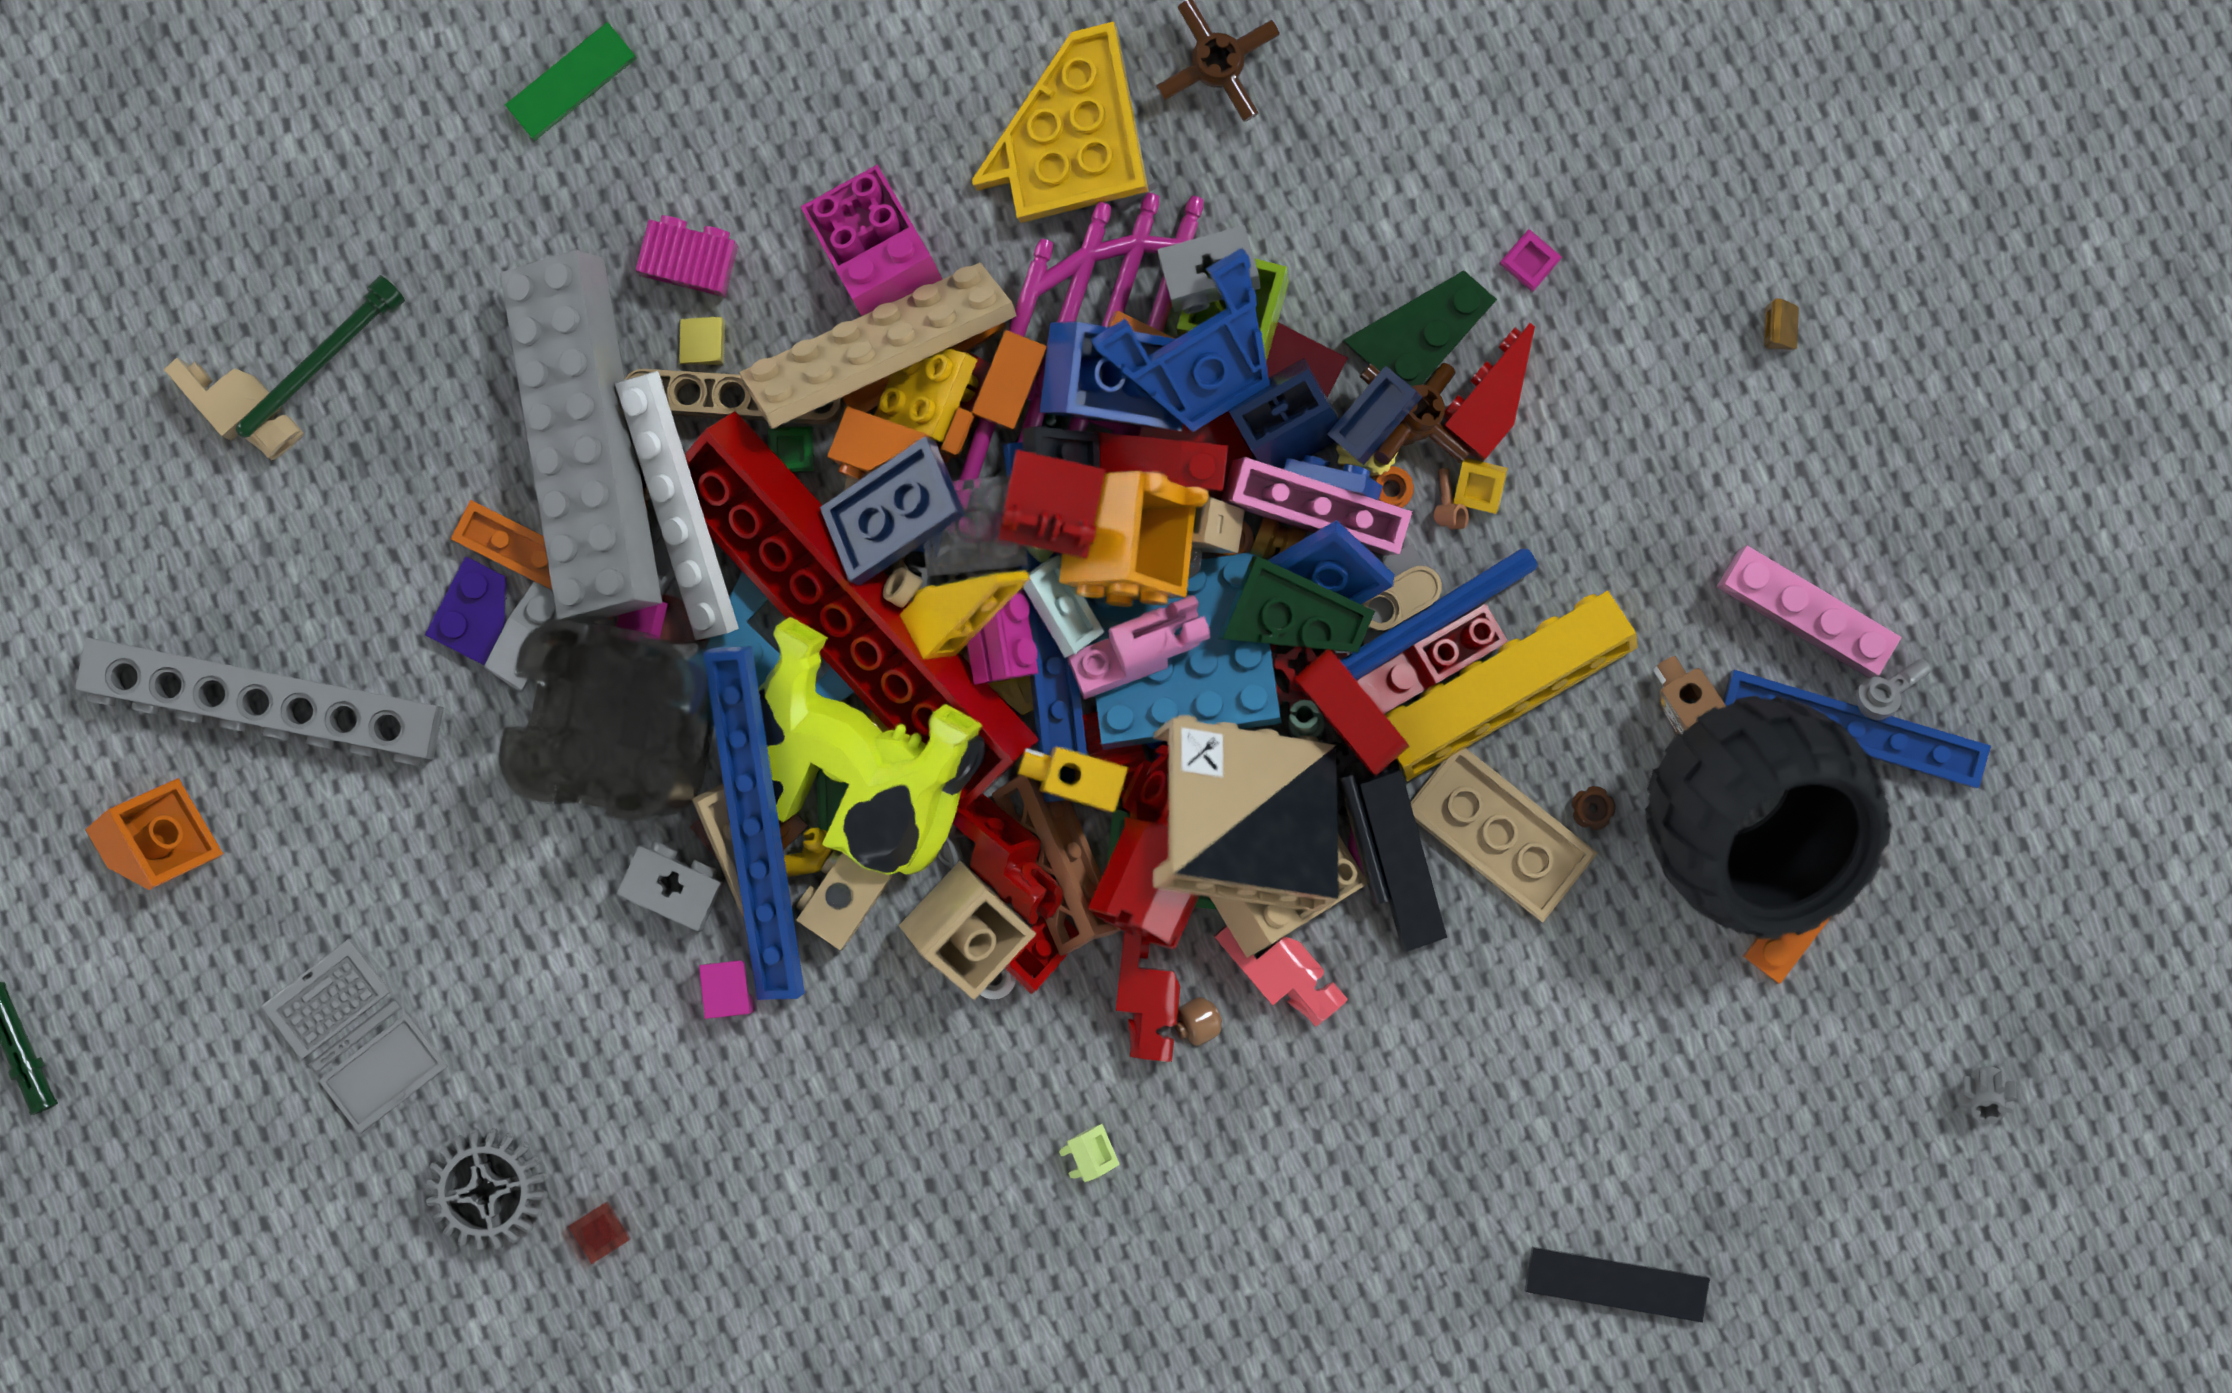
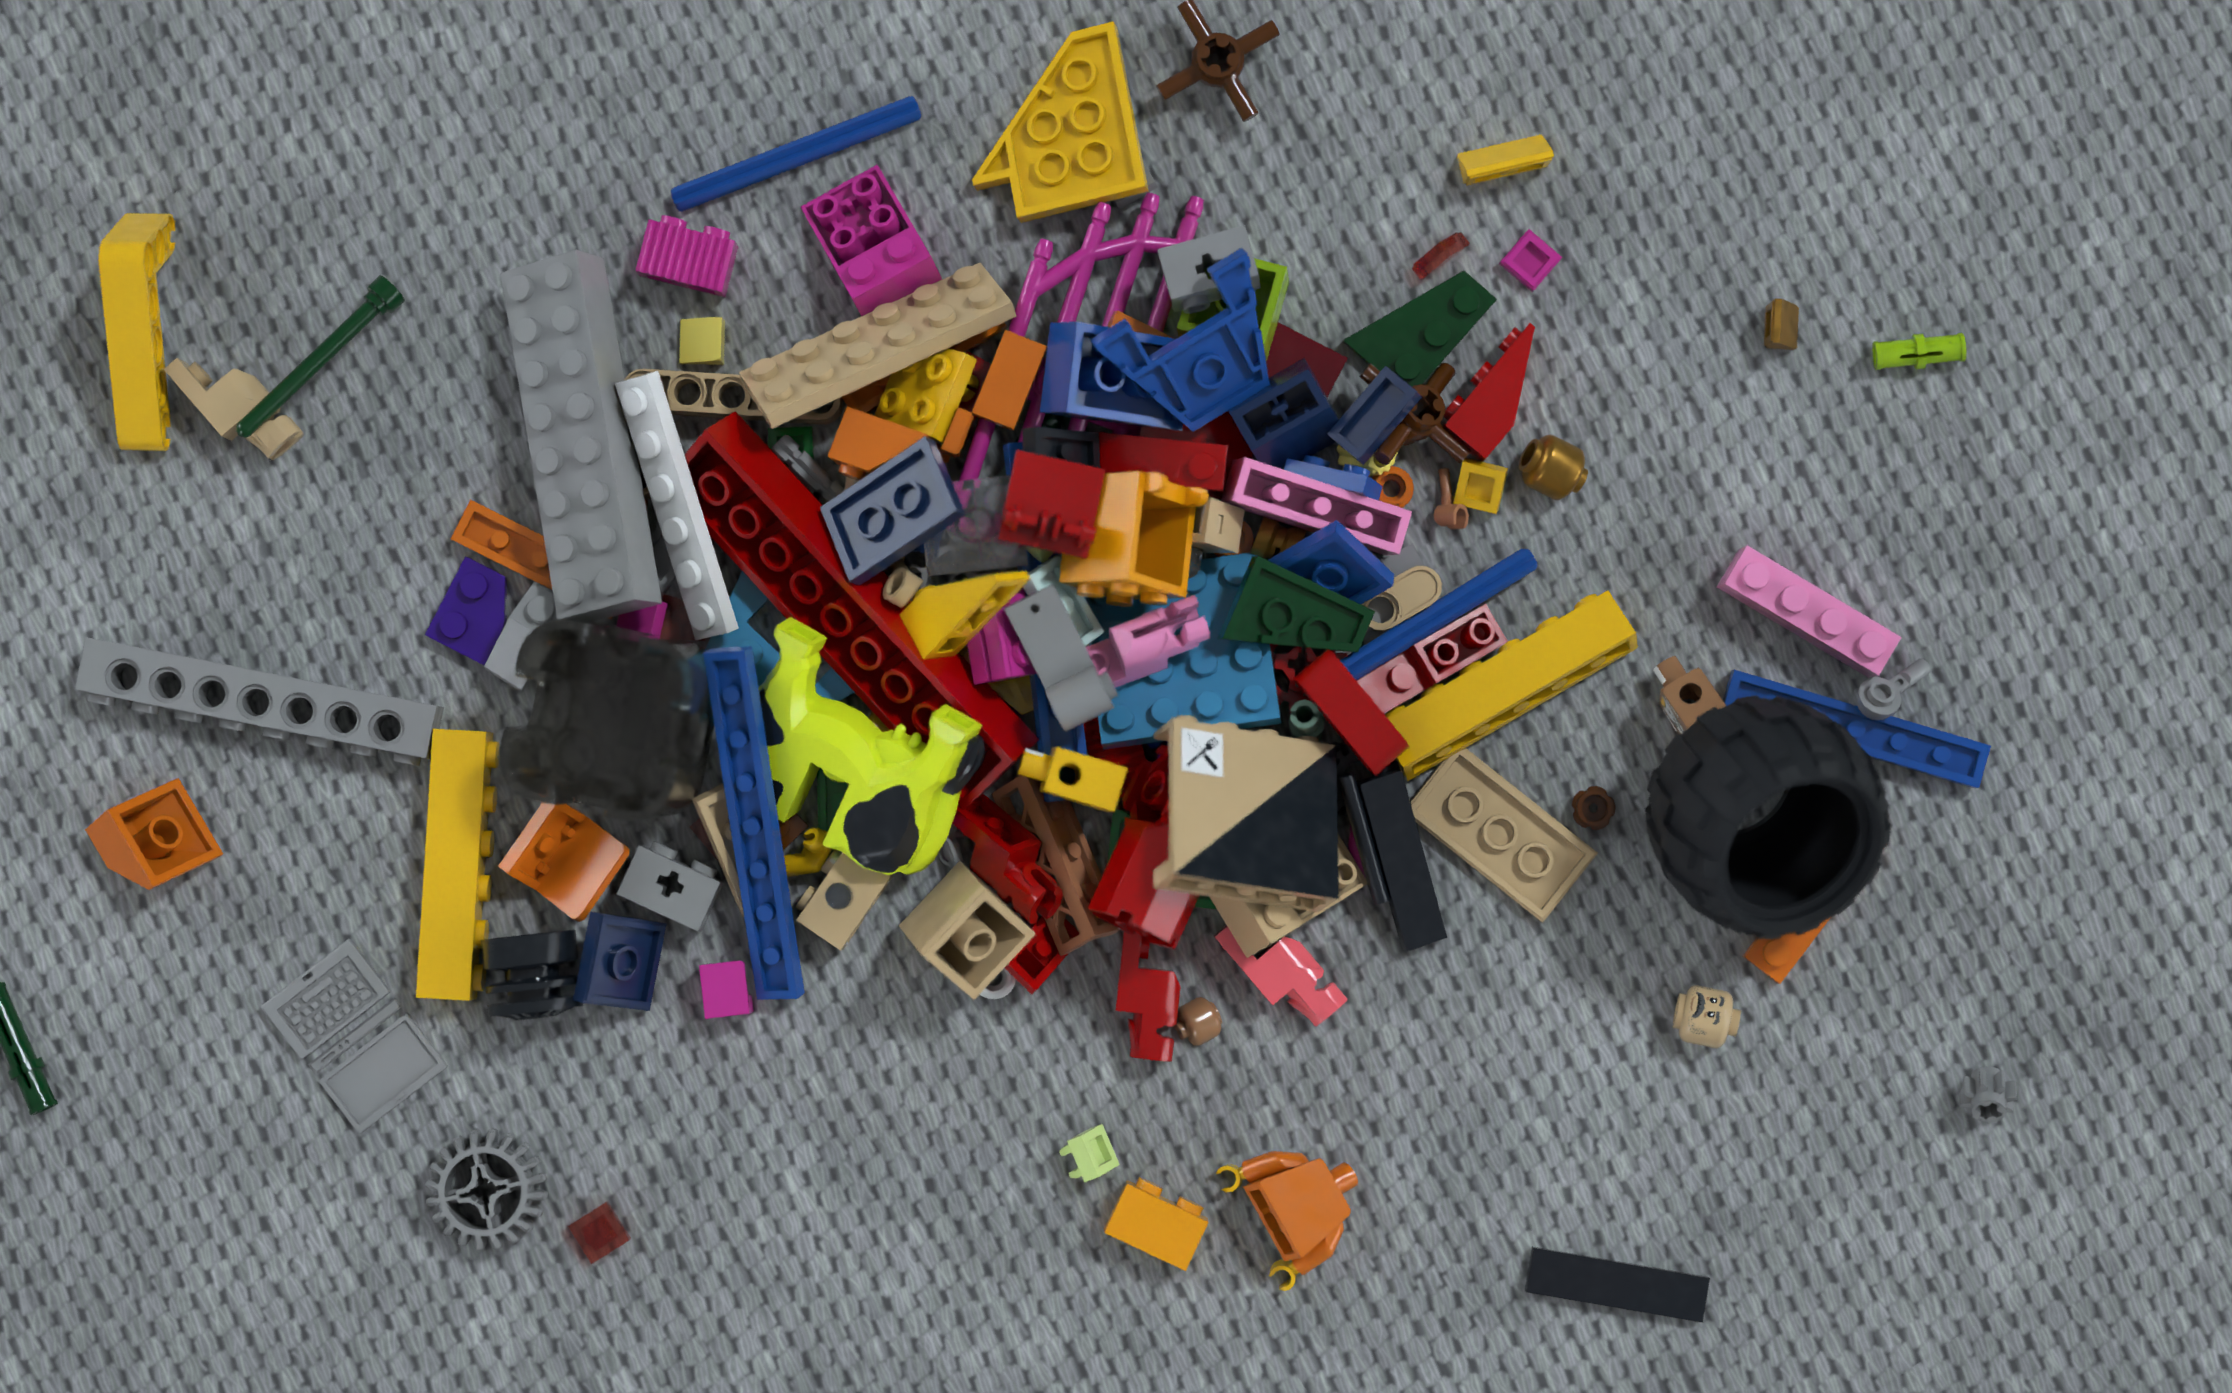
green tile [505,21,637,141] -> none
none -> yellow beam [98,213,176,451]
none -> yellow brick [416,729,500,1001]
none -> black wheel [480,930,583,1020]
none -> orange bracket [498,793,630,922]
none -> dark blue tile [573,911,667,1011]
none -> blue axle [670,96,921,212]
none -> light grey axle [771,435,844,504]
none -> light grey door [1004,583,1119,732]
none -> light orange brick [1104,1177,1209,1271]
none -> orange torso [1216,1151,1358,1291]
none -> clear red tile [1412,232,1470,280]
none -> yellow slope [1457,134,1554,186]
none -> pearl gold head [1519,434,1588,500]
none -> tan head [1672,985,1741,1048]
none -> lime pin [1872,333,1967,370]

